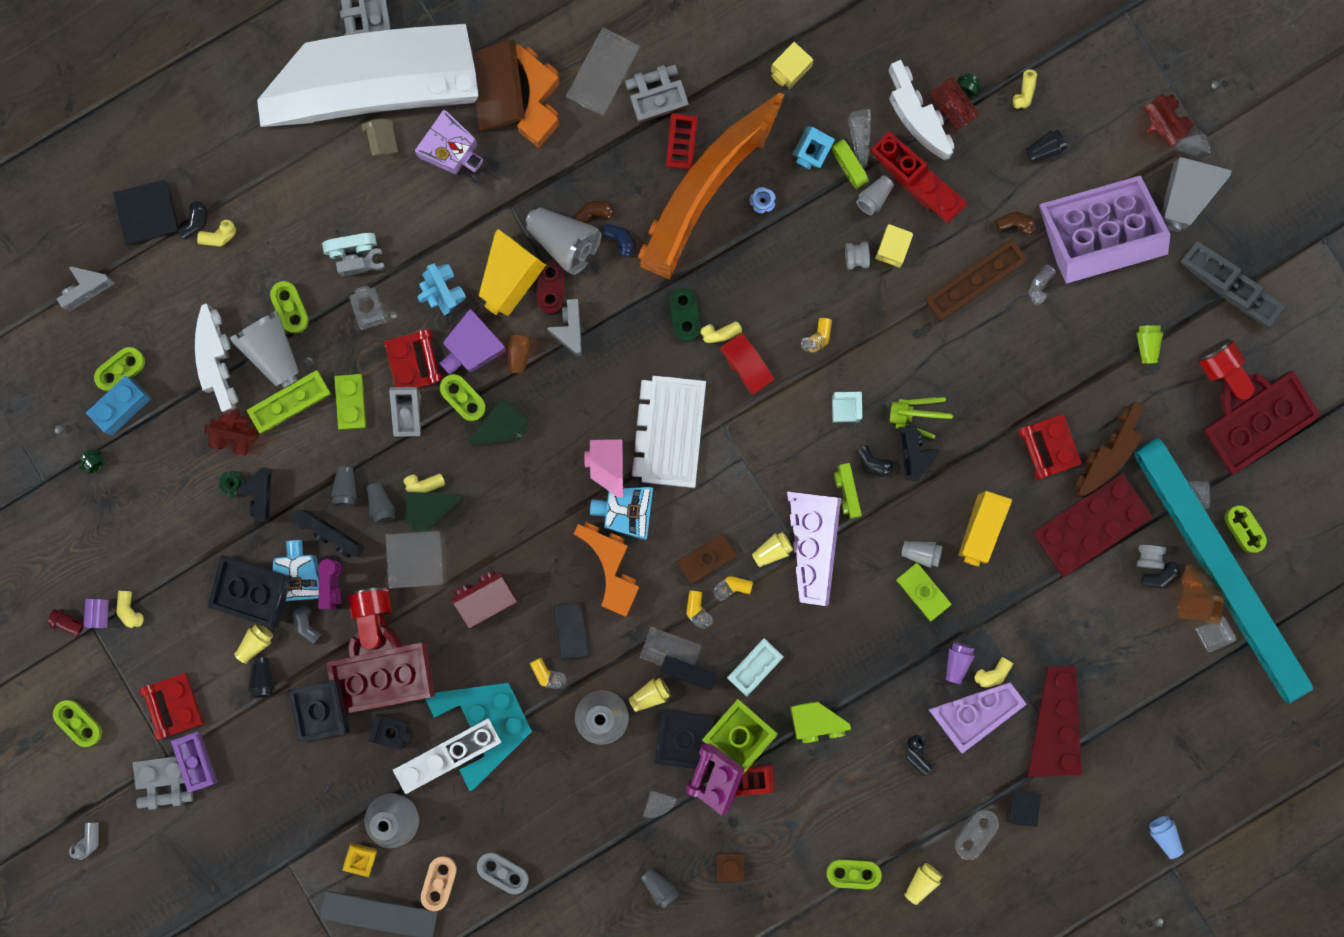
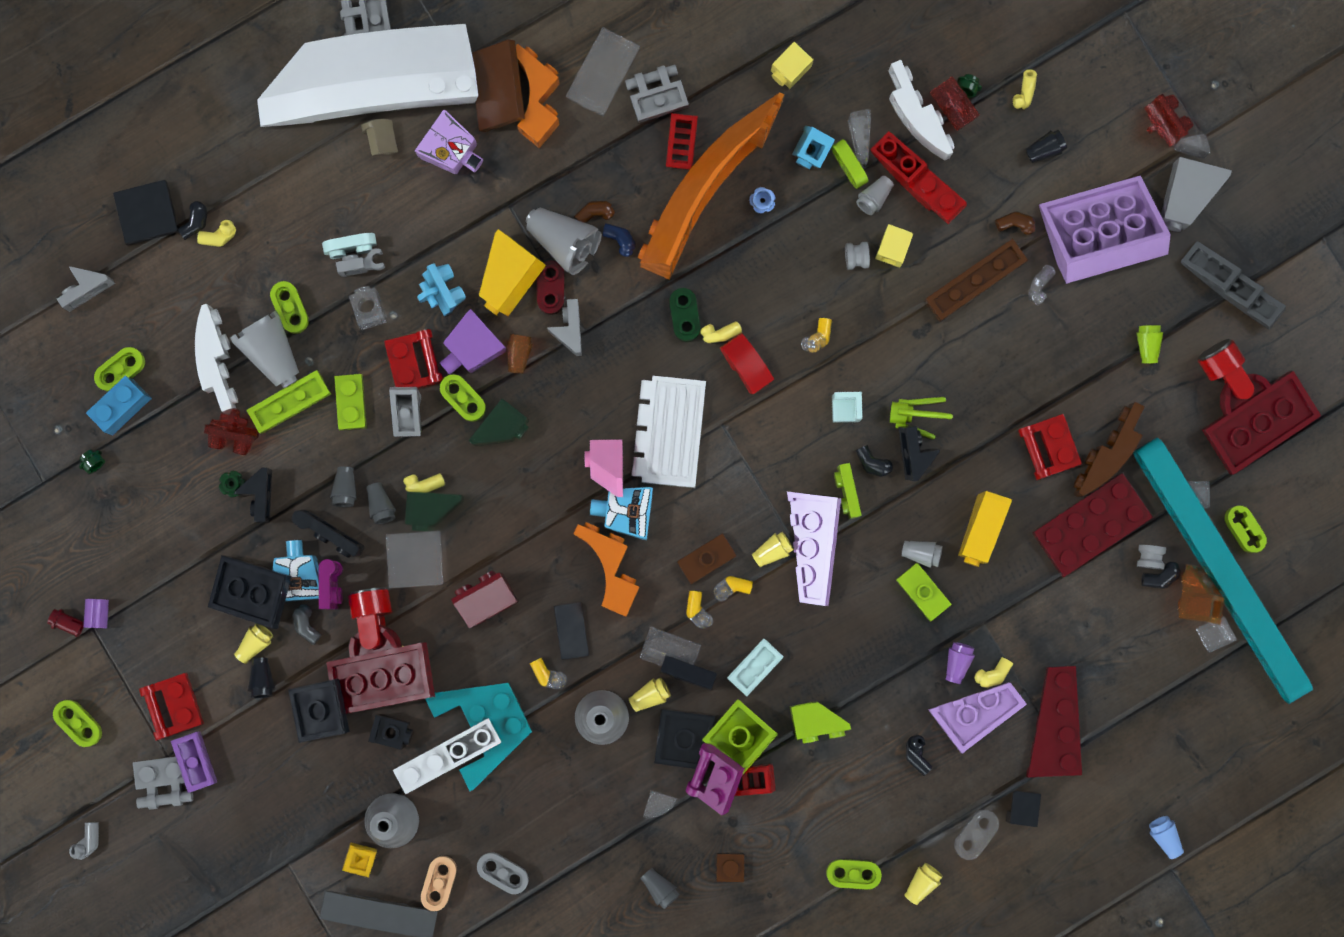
light yellow arm [116,591,144,628] -> none

